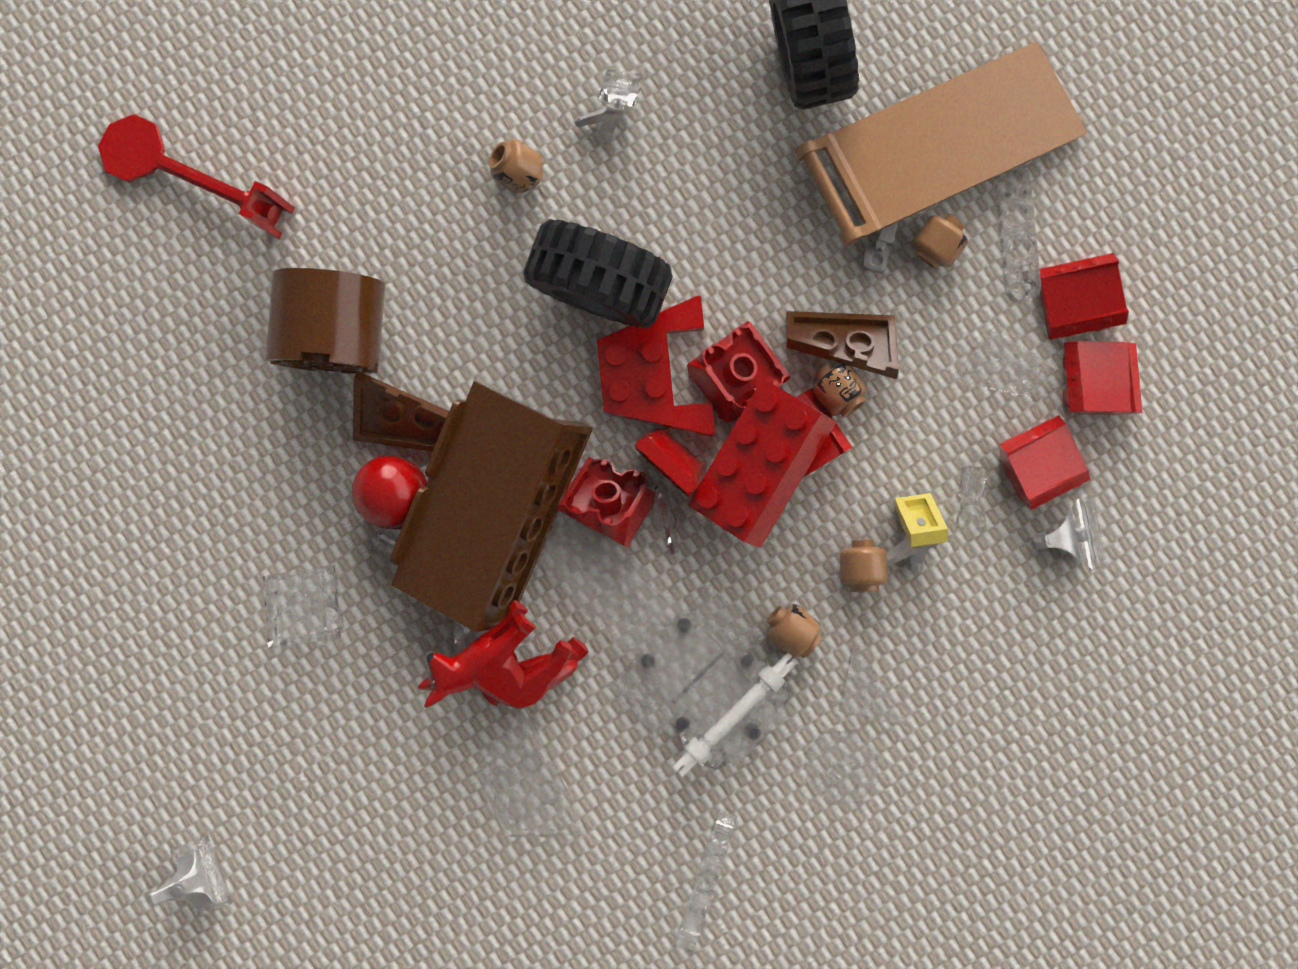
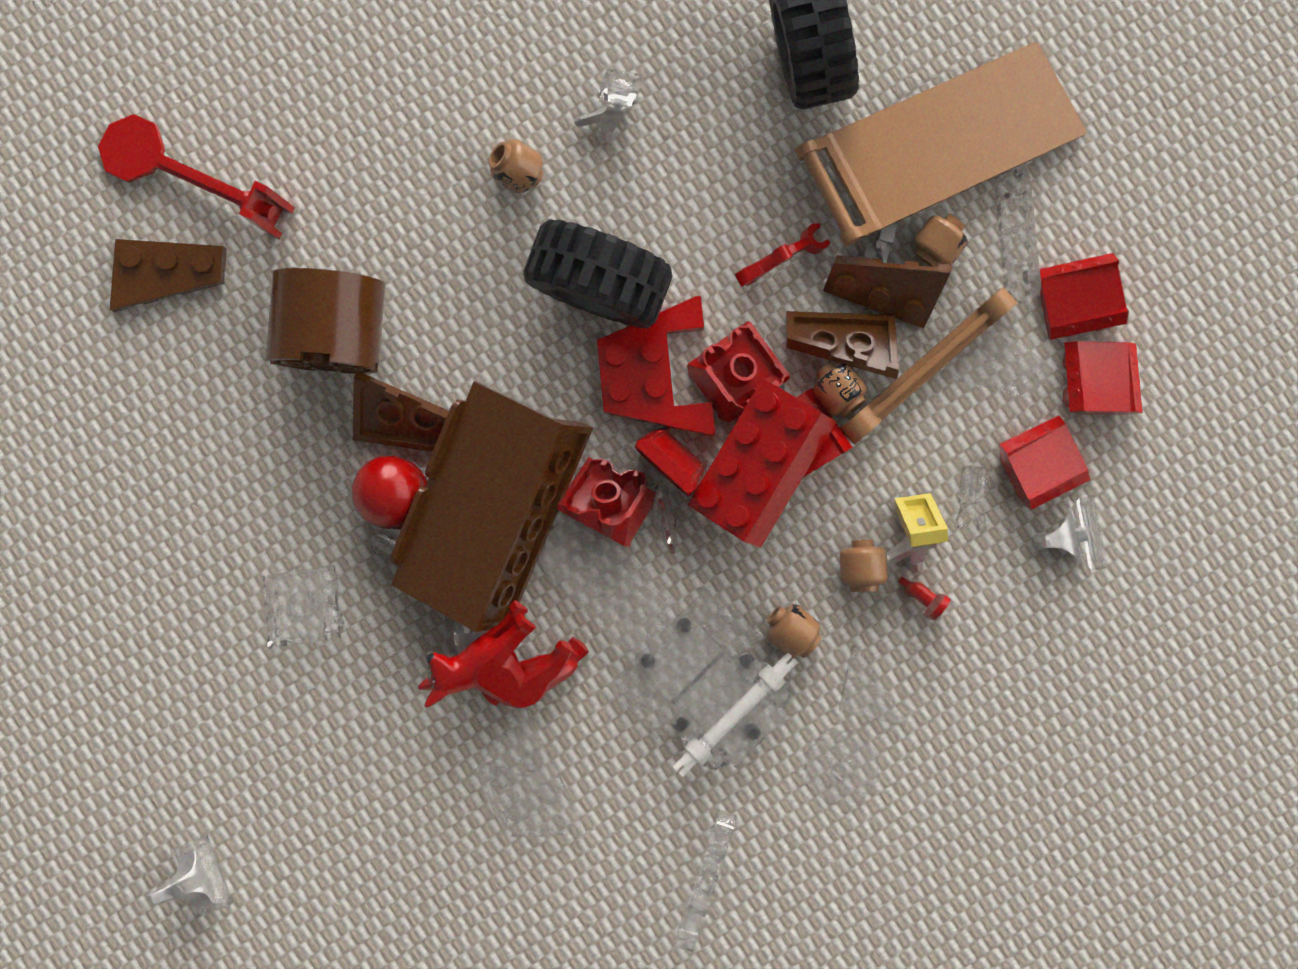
none -> reddish brown wing [109,239,227,312]
none -> red piece [734,223,830,287]
none -> reddish brown wing [823,255,952,329]
none -> medium nougat piece [840,287,1018,445]
none -> red piece [898,576,951,620]

